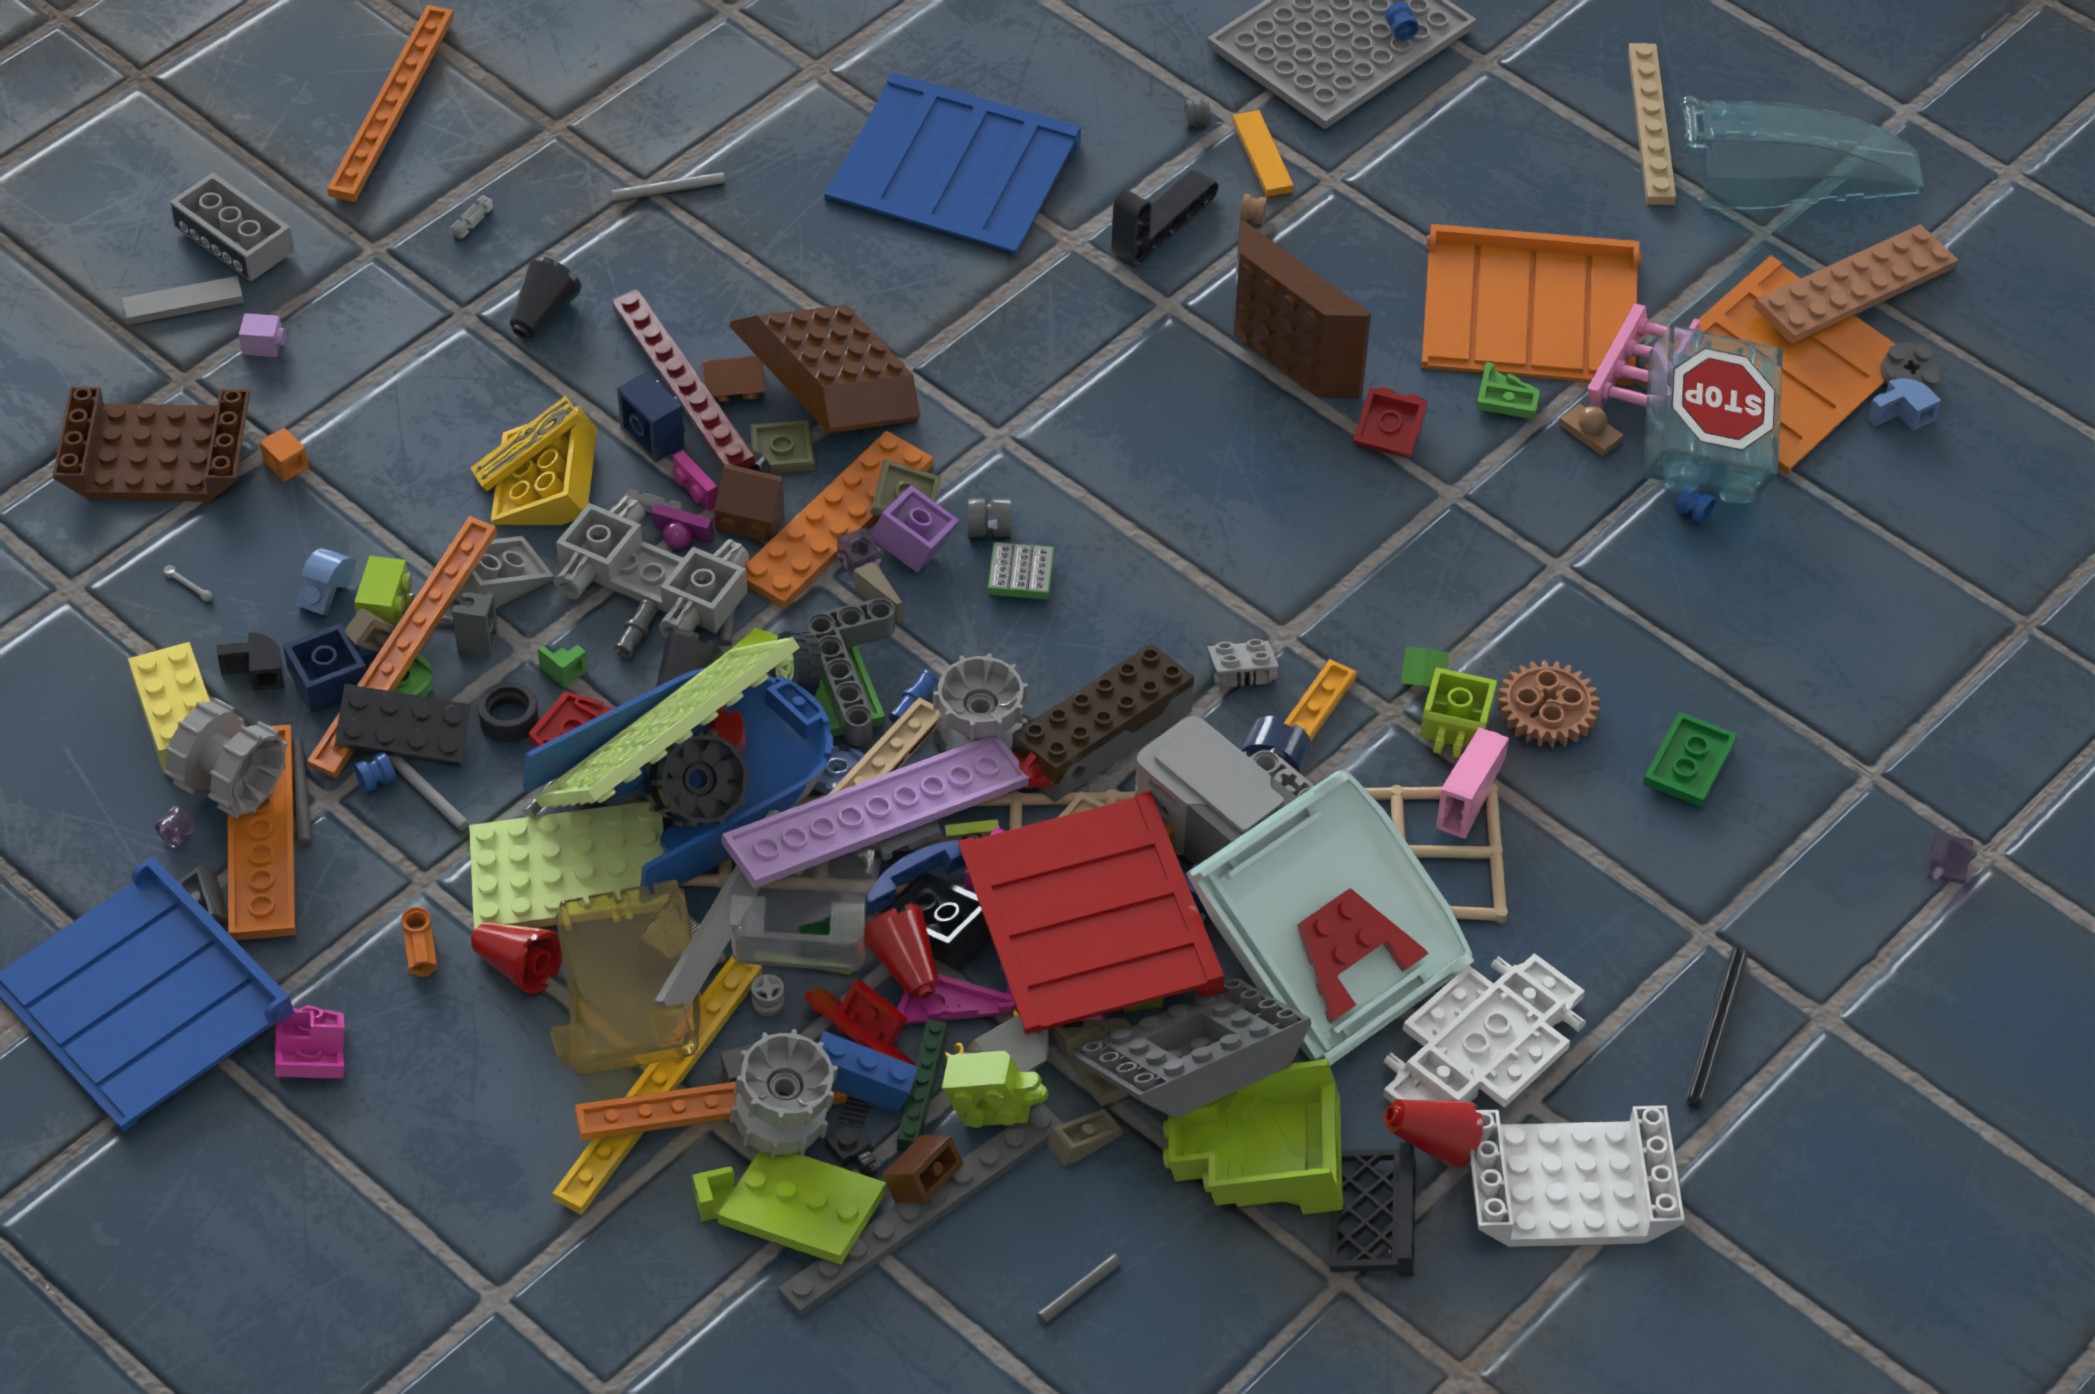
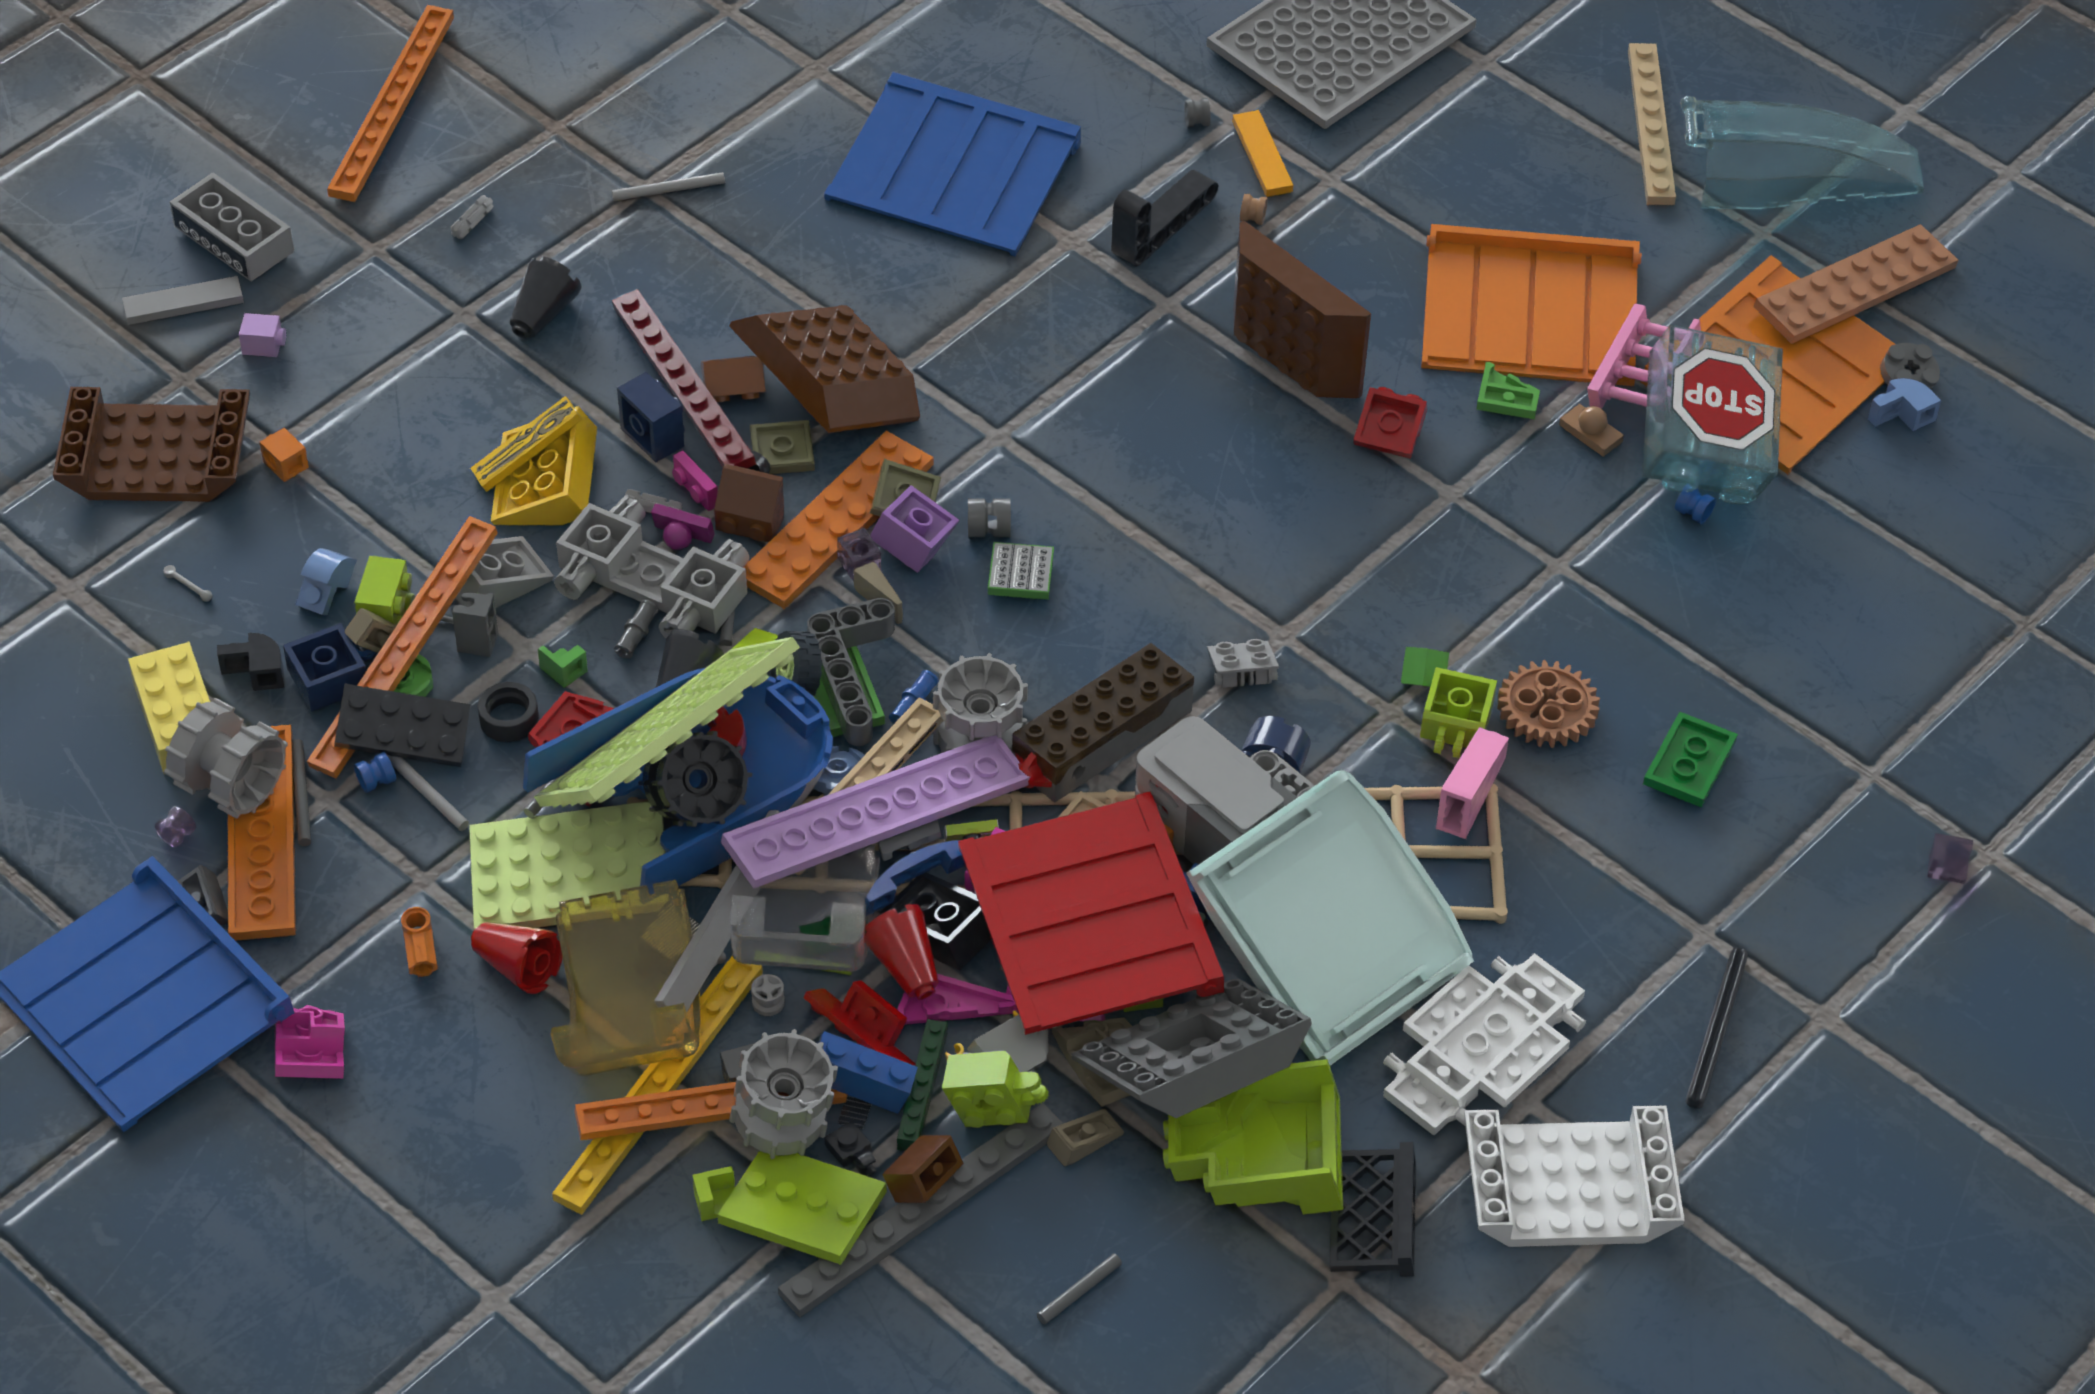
light orange tile [1284,659,1357,741] -> none
red wing [1297,888,1429,1023] -> none
blue wheel [1384,2,1419,41] -> none
red cone [1384,1099,1483,1168] -> none

